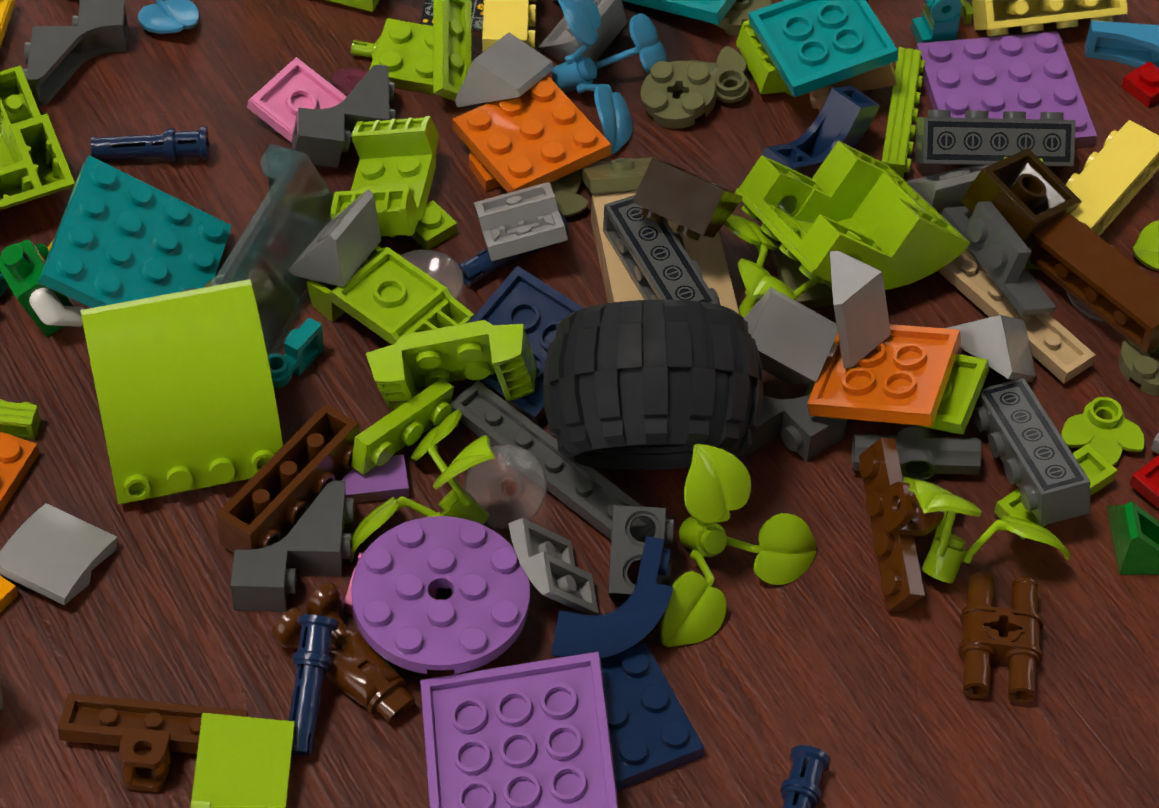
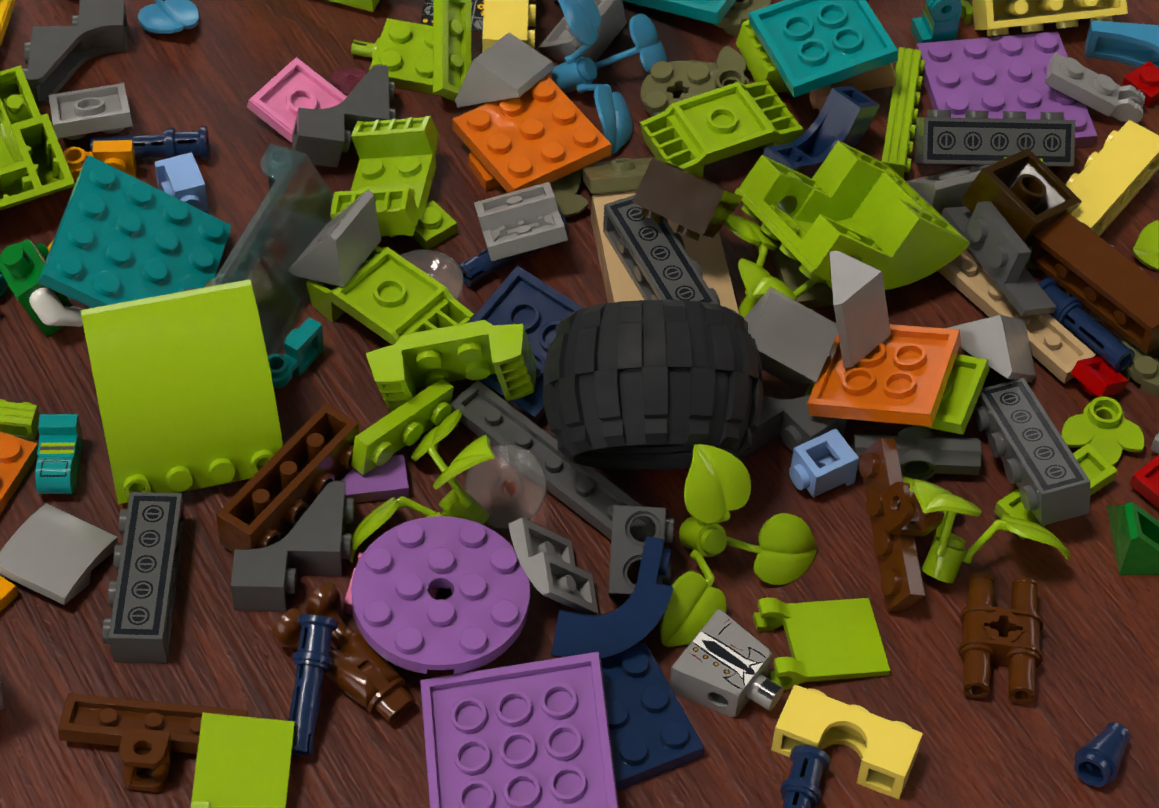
none -> teal leg [35,414,83,494]
none -> light grey plate [49,83,133,140]
none -> light orange plate [63,140,136,180]
none -> dark grey brick [103,492,186,663]
none -> light blue brick [154,152,208,212]
none -> lime plate [640,80,804,178]
none -> light grey torso [670,609,784,717]
none -> lime flag [753,597,890,691]
none -> light yellow arch [771,684,923,800]
none -> light blue brick [789,429,859,498]
none -> dark blue pin [1039,277,1135,372]
none -> light grey hinge [1045,52,1145,123]
none -> red plate [1071,356,1129,397]
none -> dark blue cone [1074,722,1131,787]

